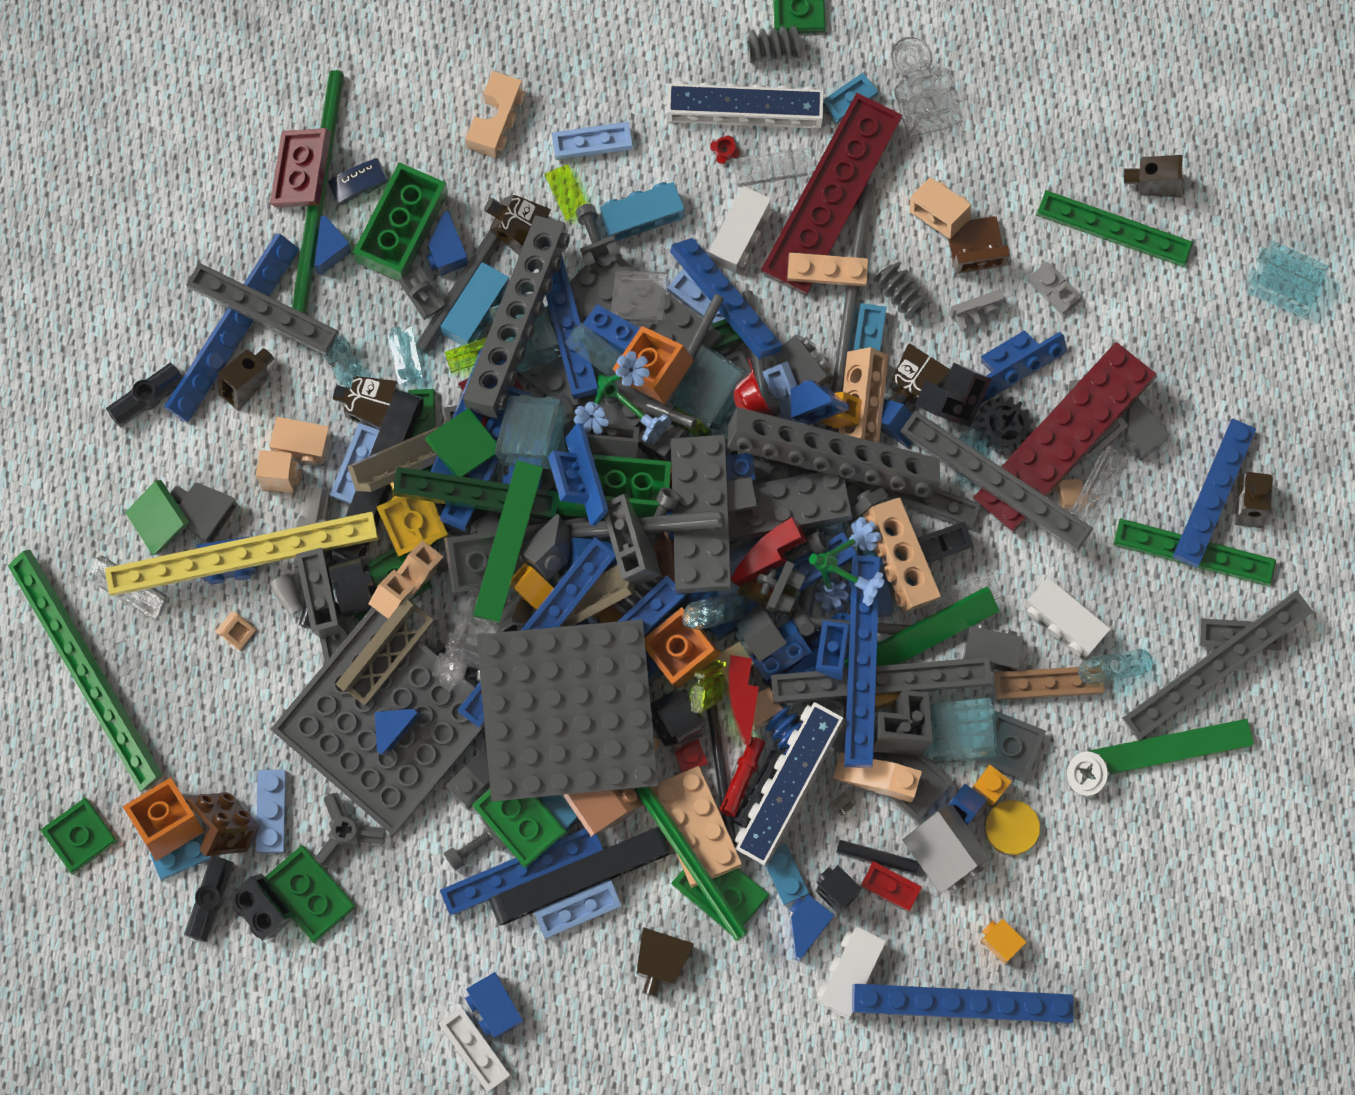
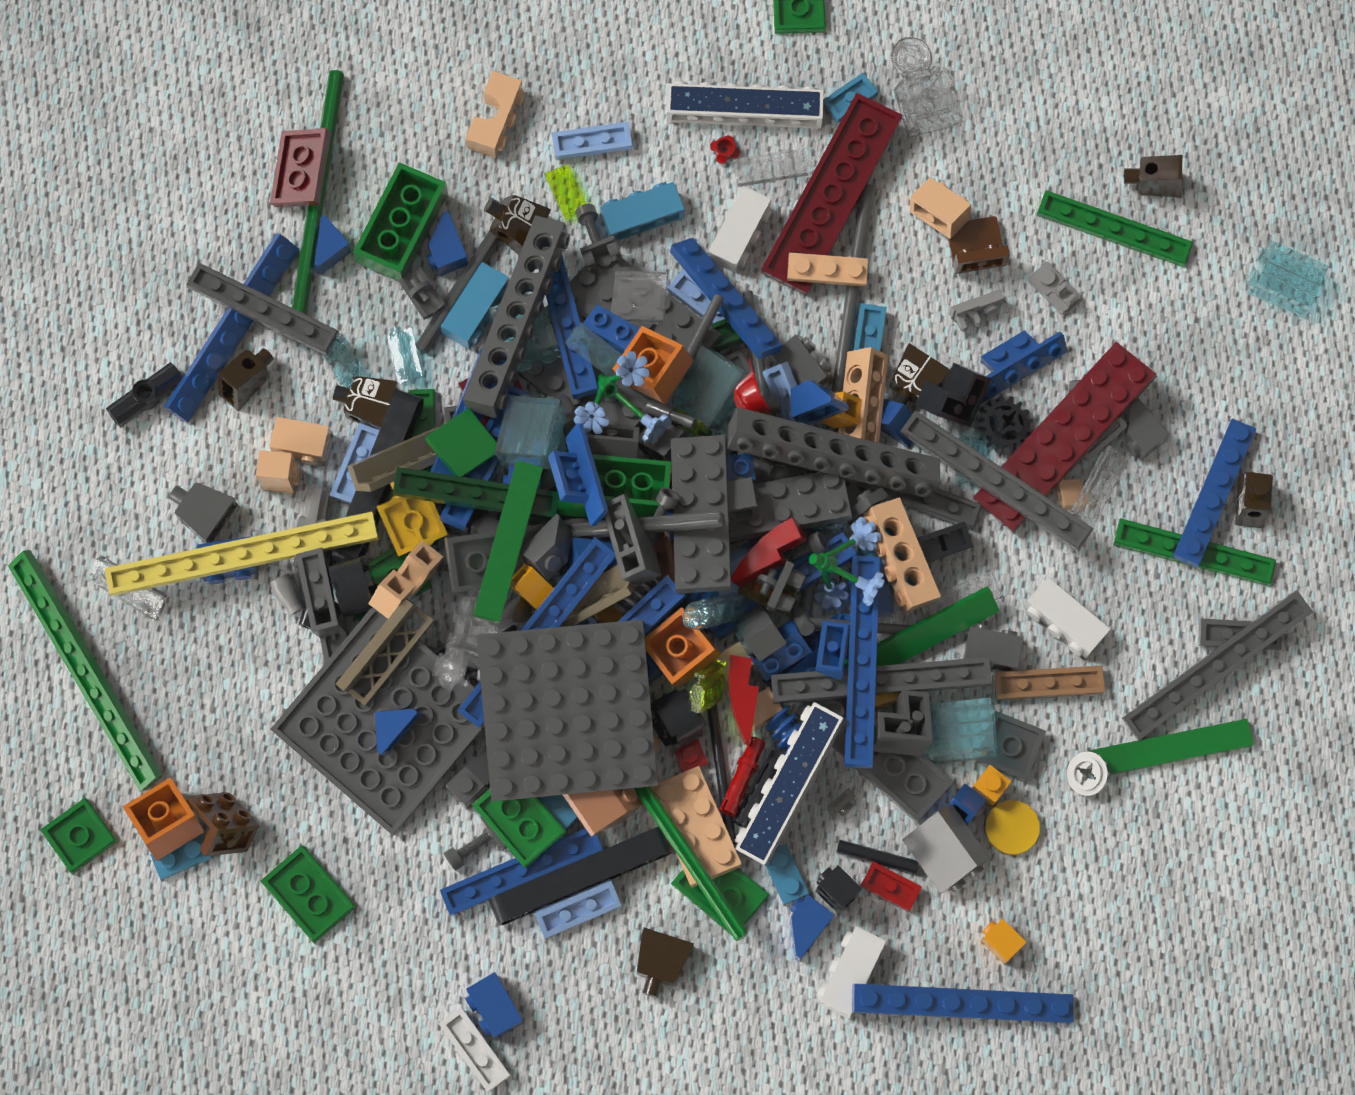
tile [125,480,189,555] -> none
black piece [184,856,235,943] -> none
light nougat slope [215,611,257,651] -> none
black brick [228,873,296,941] -> none
light blue plate [256,770,286,853] -> none
dark grey bush [315,793,386,868] -> none
dark blue slope [328,158,389,205] -> none
clear neon green tile [444,338,487,373] -> none
dark grey piece [747,26,801,63] -> none
light nougat slope [832,752,922,803] -> none
dark grey piece [873,262,928,321] -> none
clear light blue beam [1078,649,1153,684] -> none

